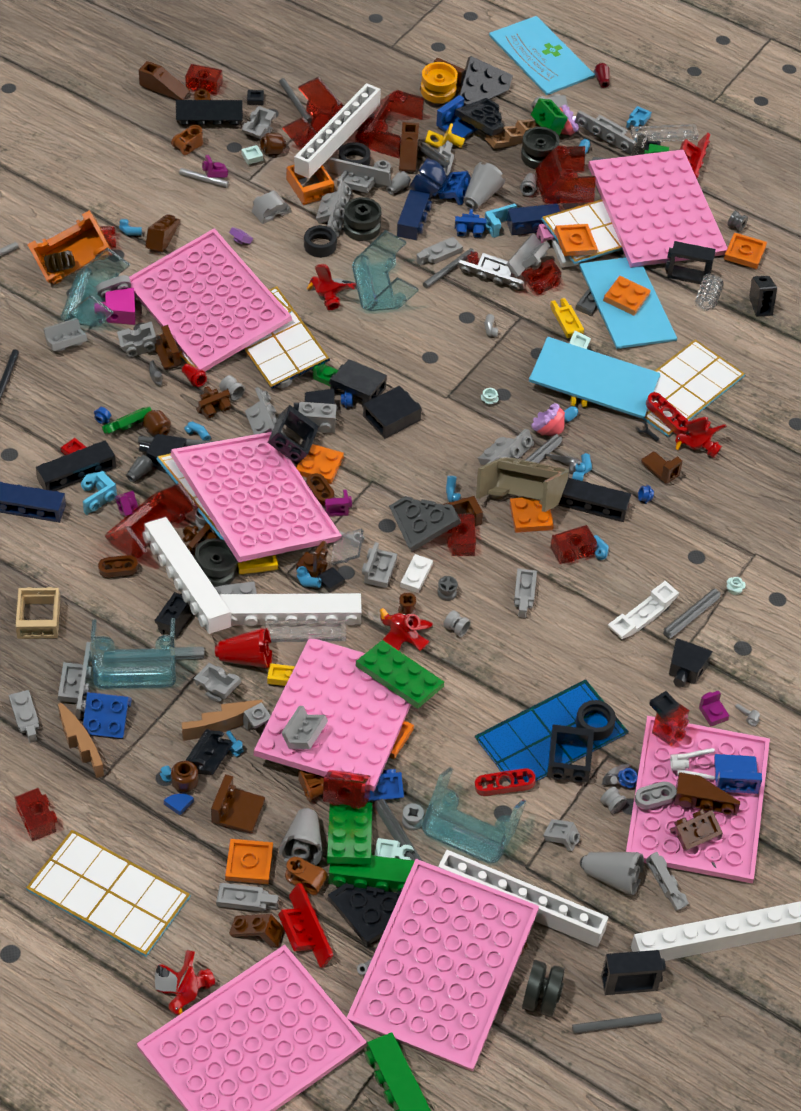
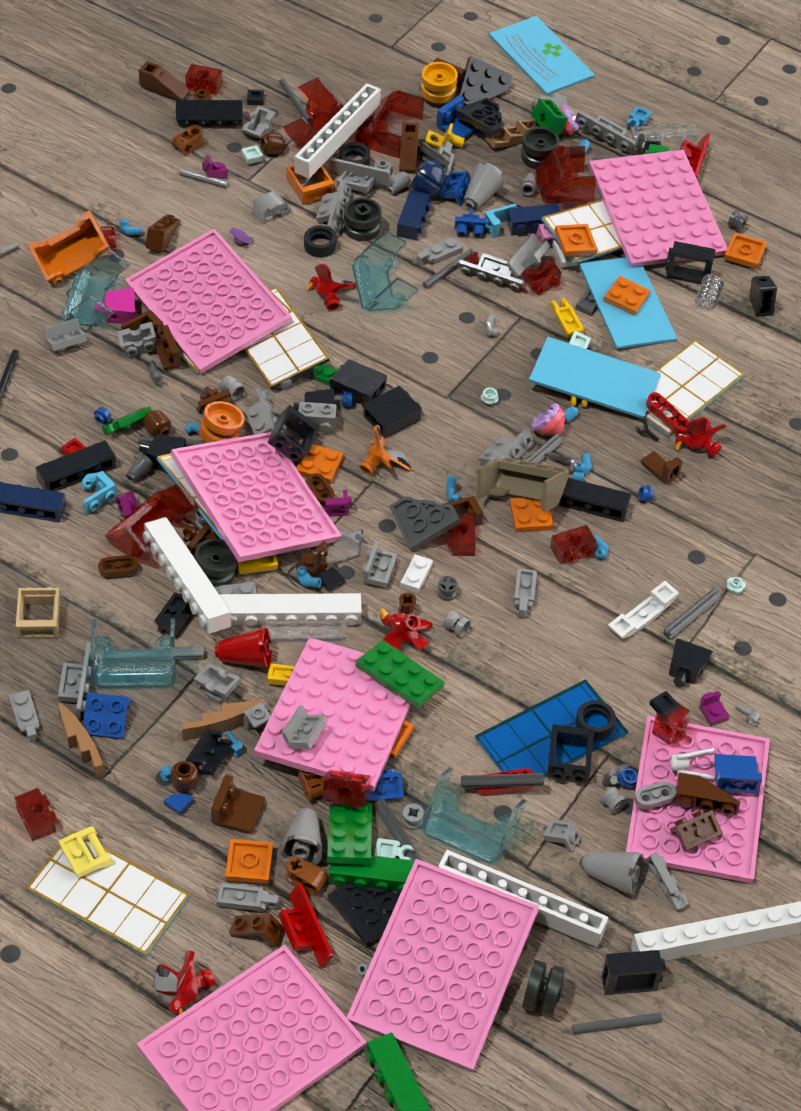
dark brown gear [44,250,75,273] -> none
light grey plate [96,275,131,298] -> none
red cone [182,364,207,387] -> none
dark red cone [594,63,610,88] -> none
none -> light yellow plate [58,826,113,878]
none -> reddish brown bracket [121,310,163,338]
none -> orange wheel [199,401,244,443]
none -> orange animal [359,425,412,475]
none -> dark grey axle [461,773,544,788]

